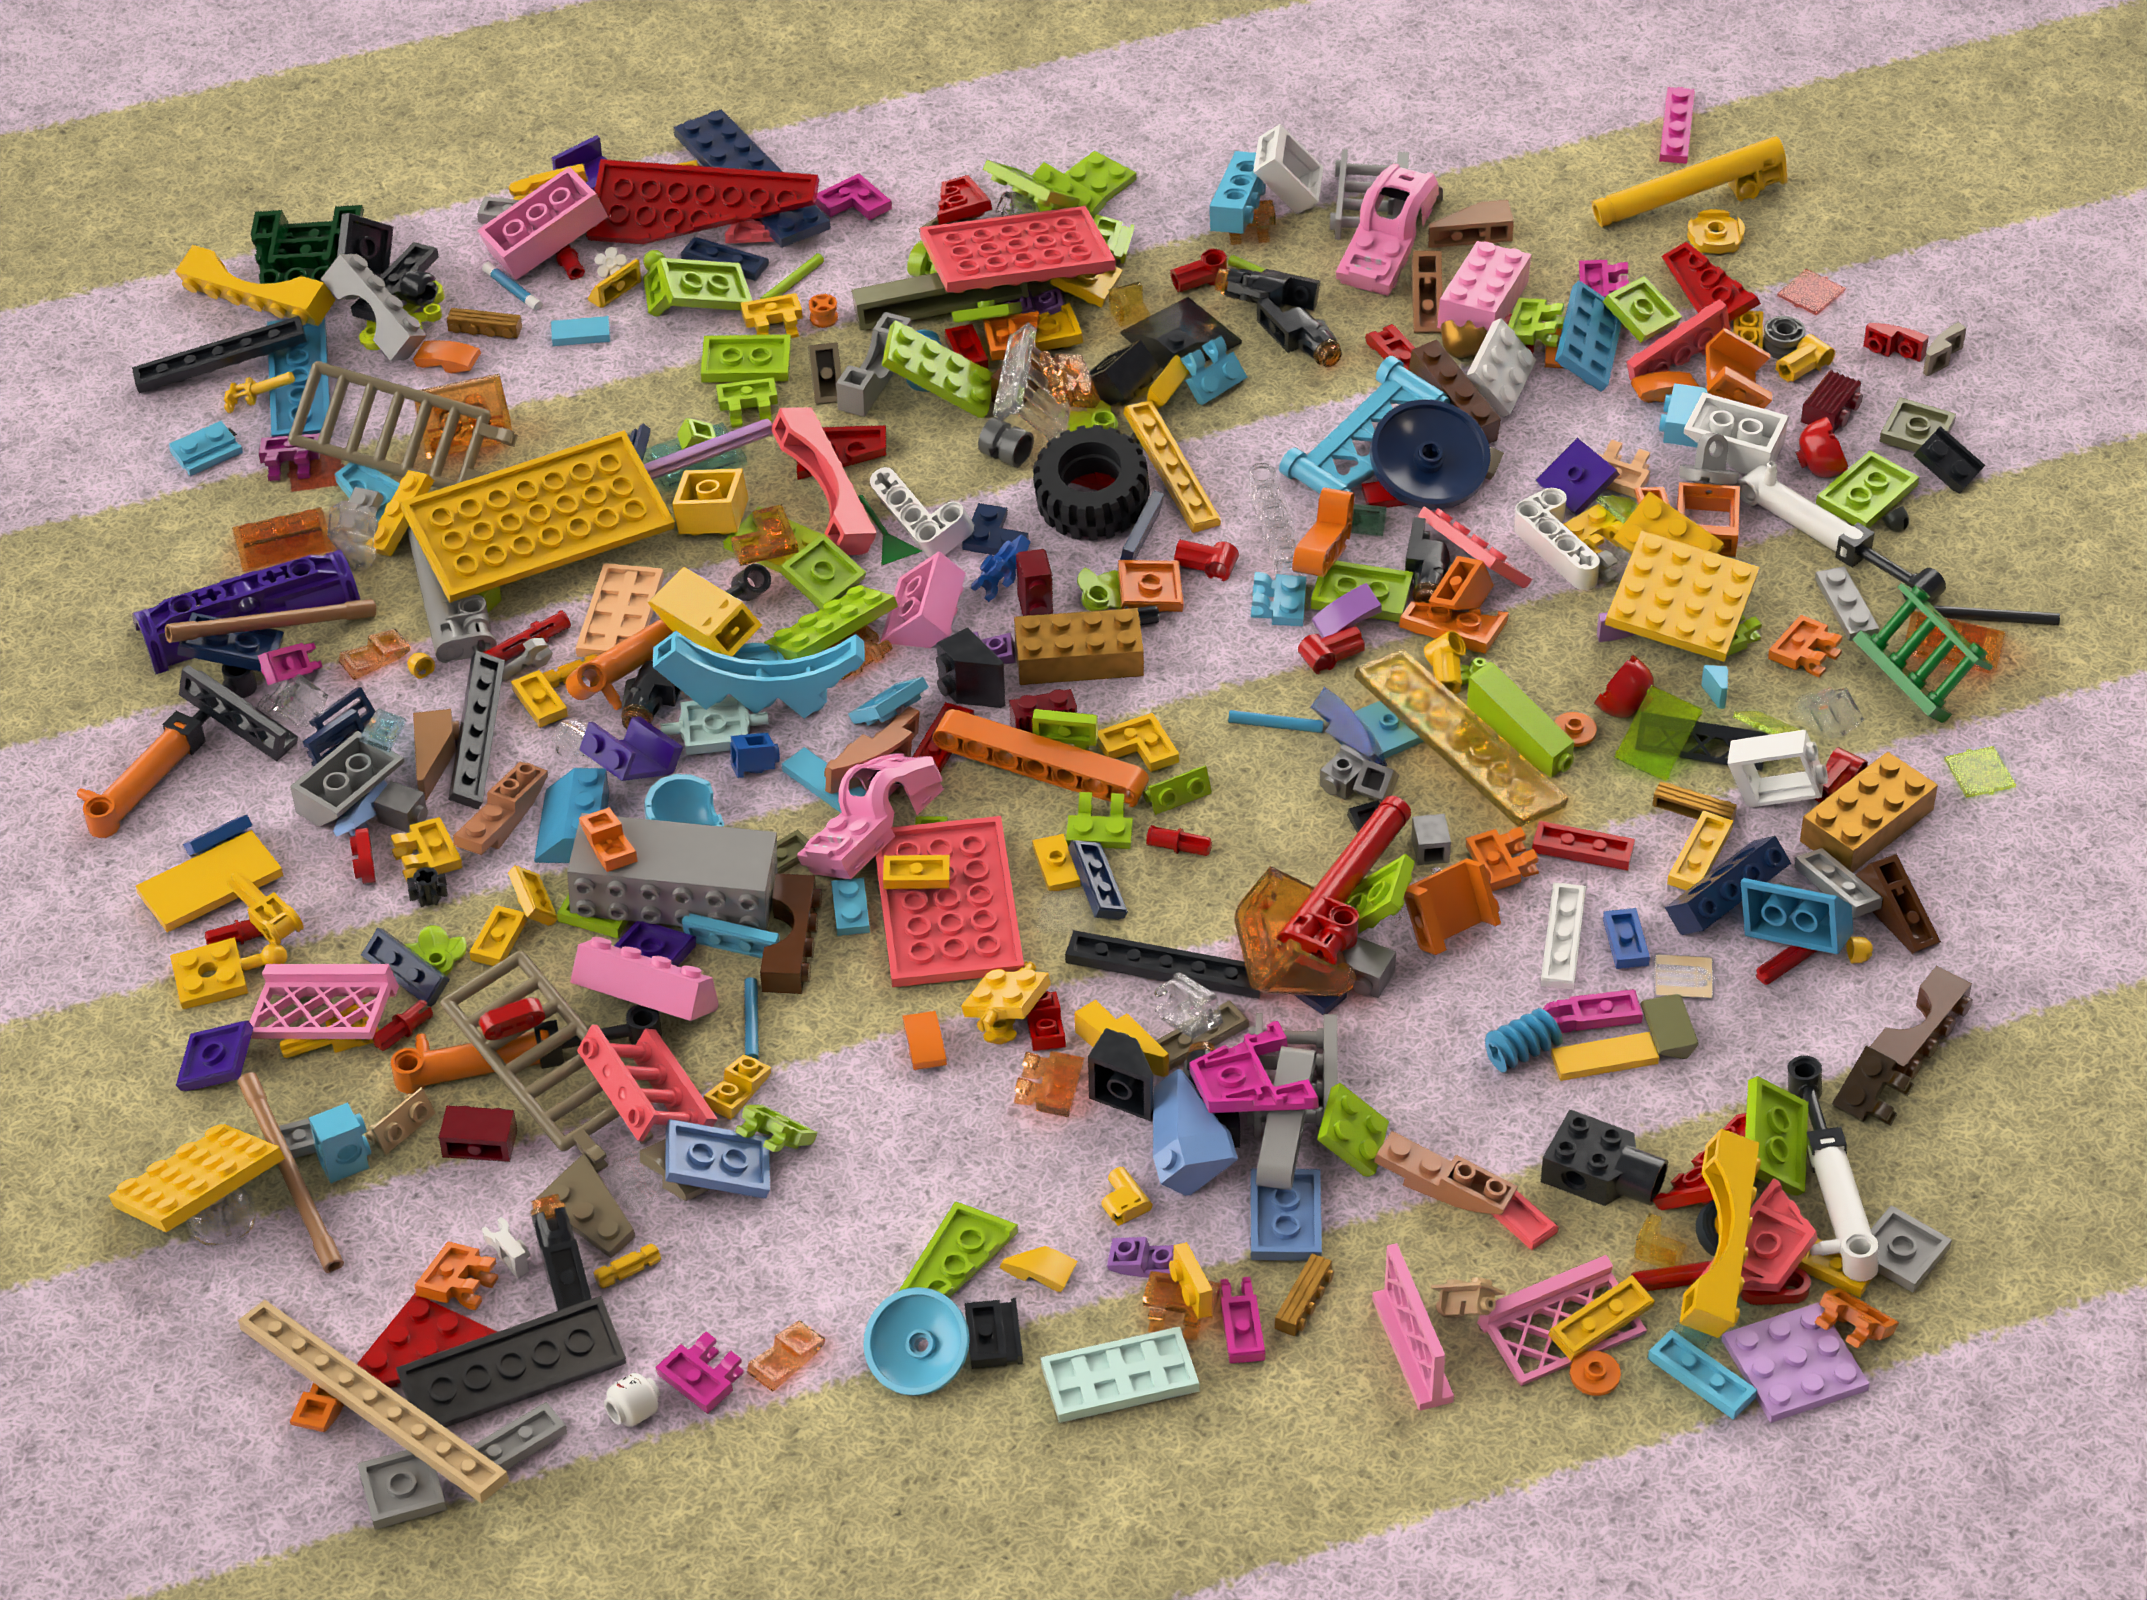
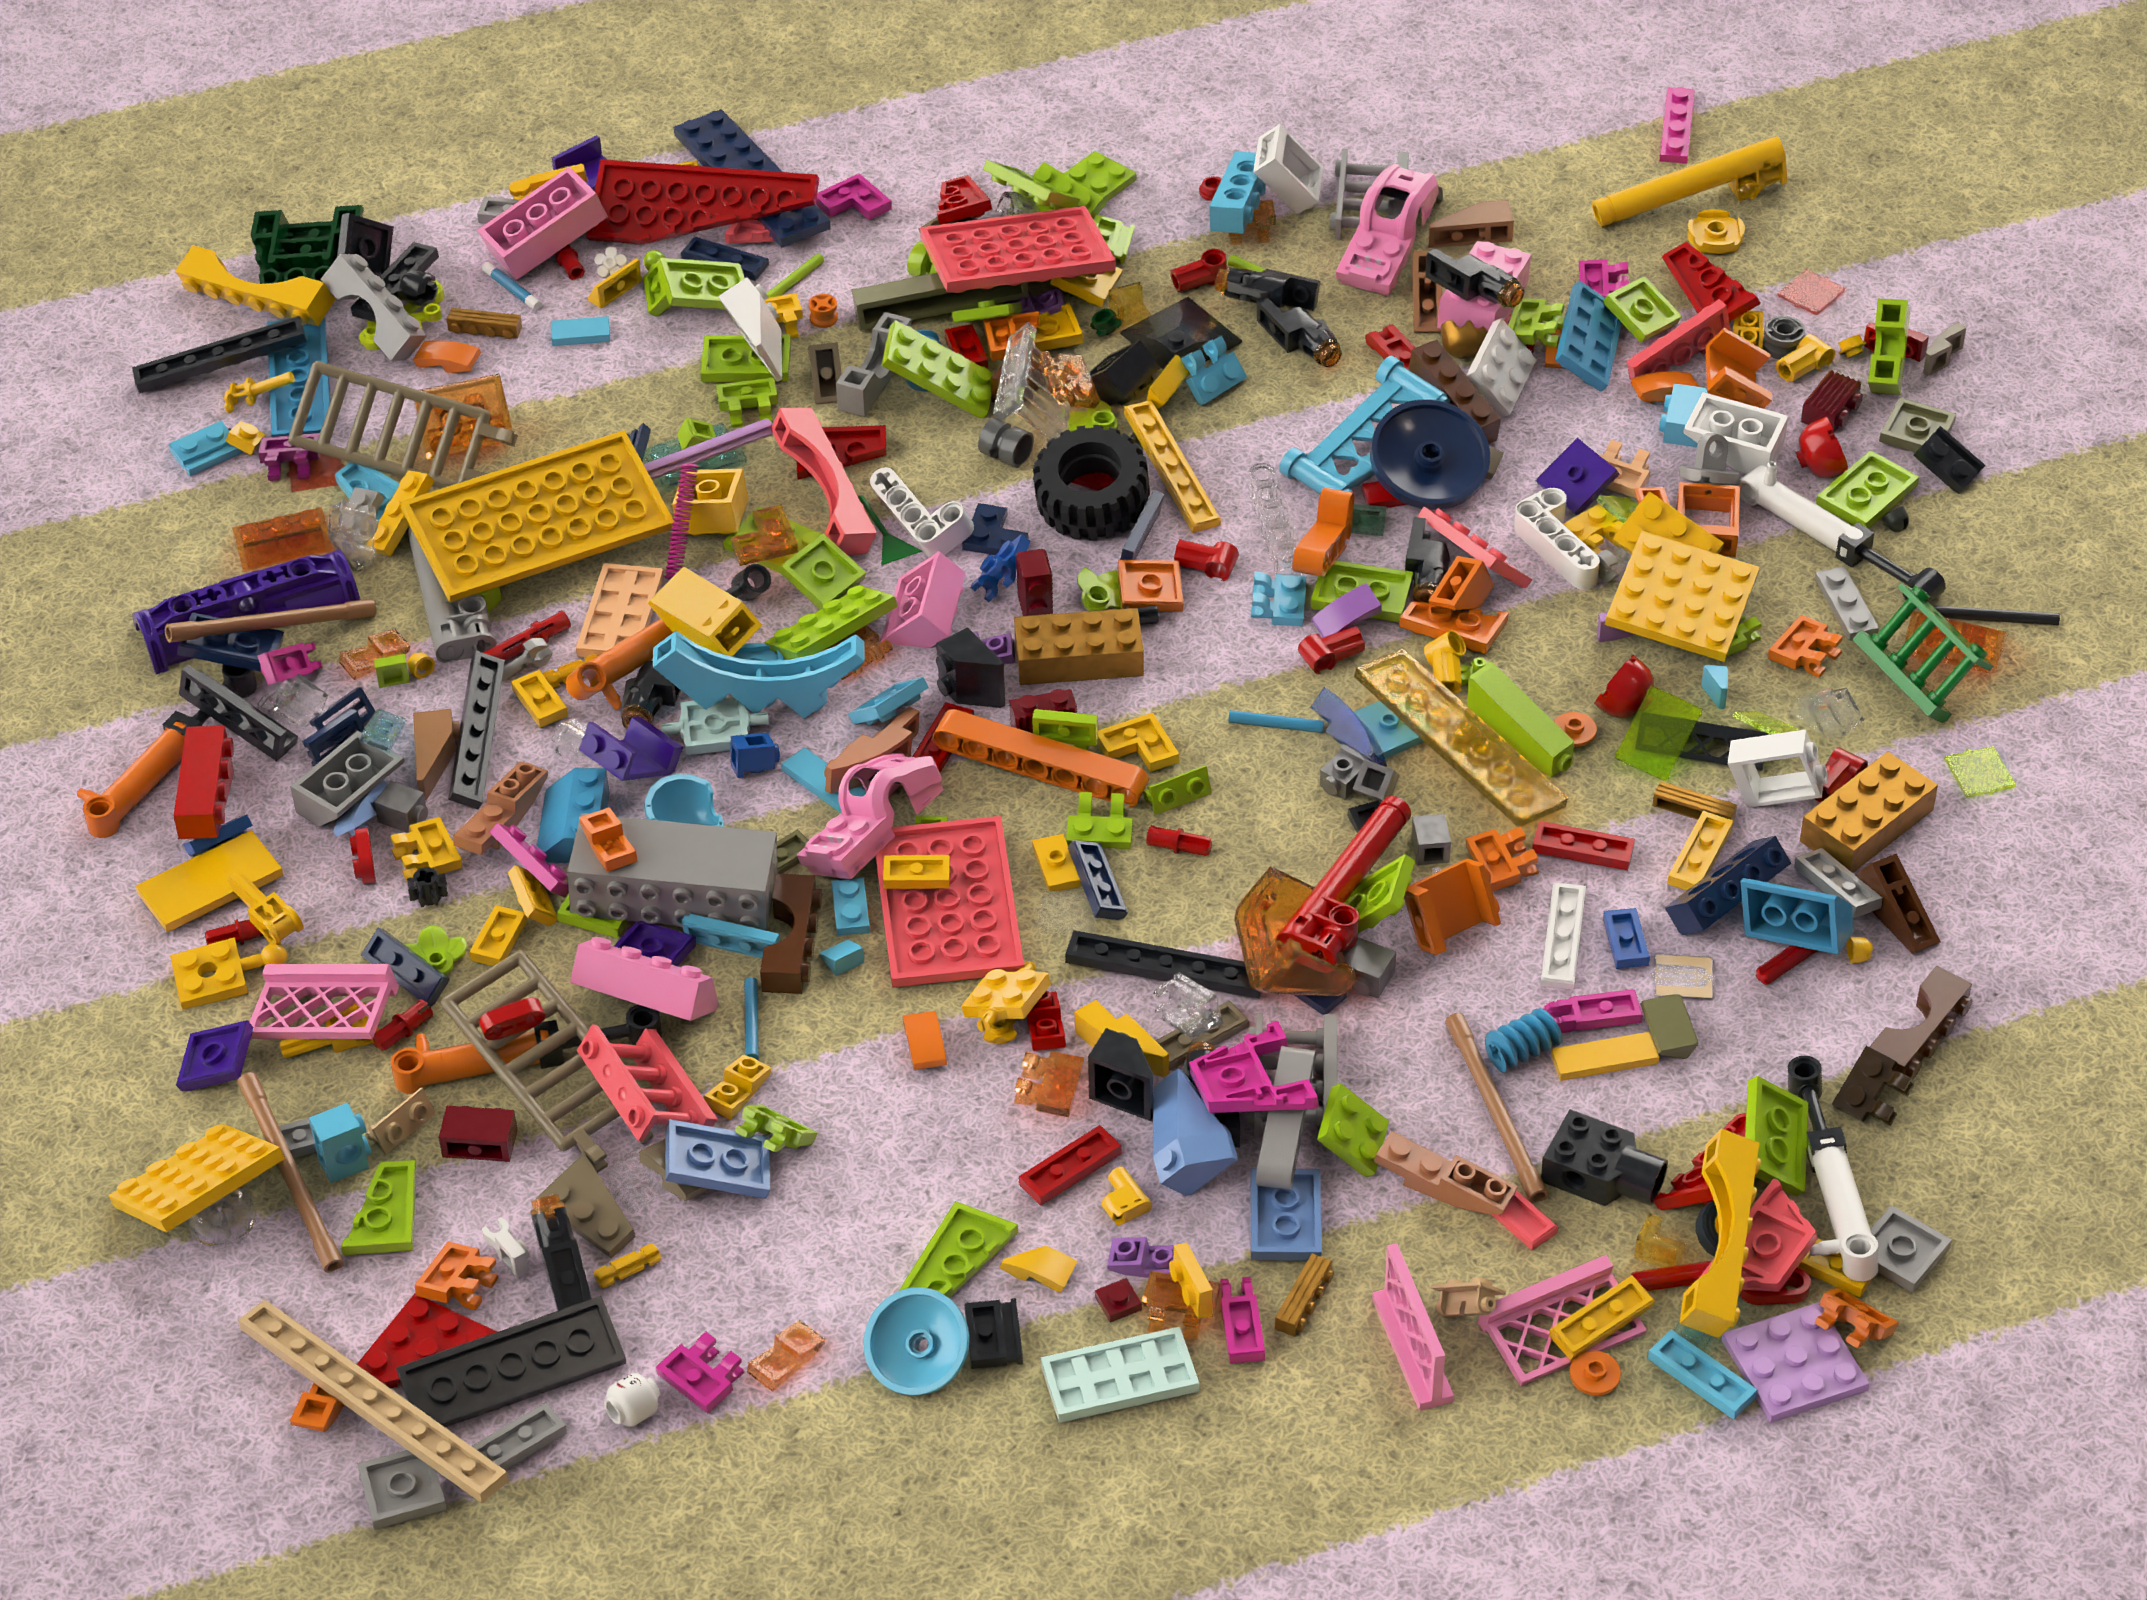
none -> red wedge [173,725,234,839]
none -> yellow plate [225,421,266,455]
none -> lime wing [341,1160,417,1255]
none -> lime plate [374,654,410,688]
none -> dark pink plate [489,822,569,897]
none -> dark pink piece [664,463,699,580]
none -> white slope [718,277,782,382]
none -> medium azure slope [819,939,865,976]
none -> red plate [1019,1125,1122,1206]
none -> dark green plate [1090,309,1122,337]
none -> dark red plate [1095,1278,1142,1323]
none -> red plate [1199,176,1222,201]
none -> black plate [1425,248,1524,308]
none -> medium nougat piece [1445,1013,1549,1203]
none -> yellow plate [1838,334,1866,358]
none -> lime arch [1868,298,1910,395]

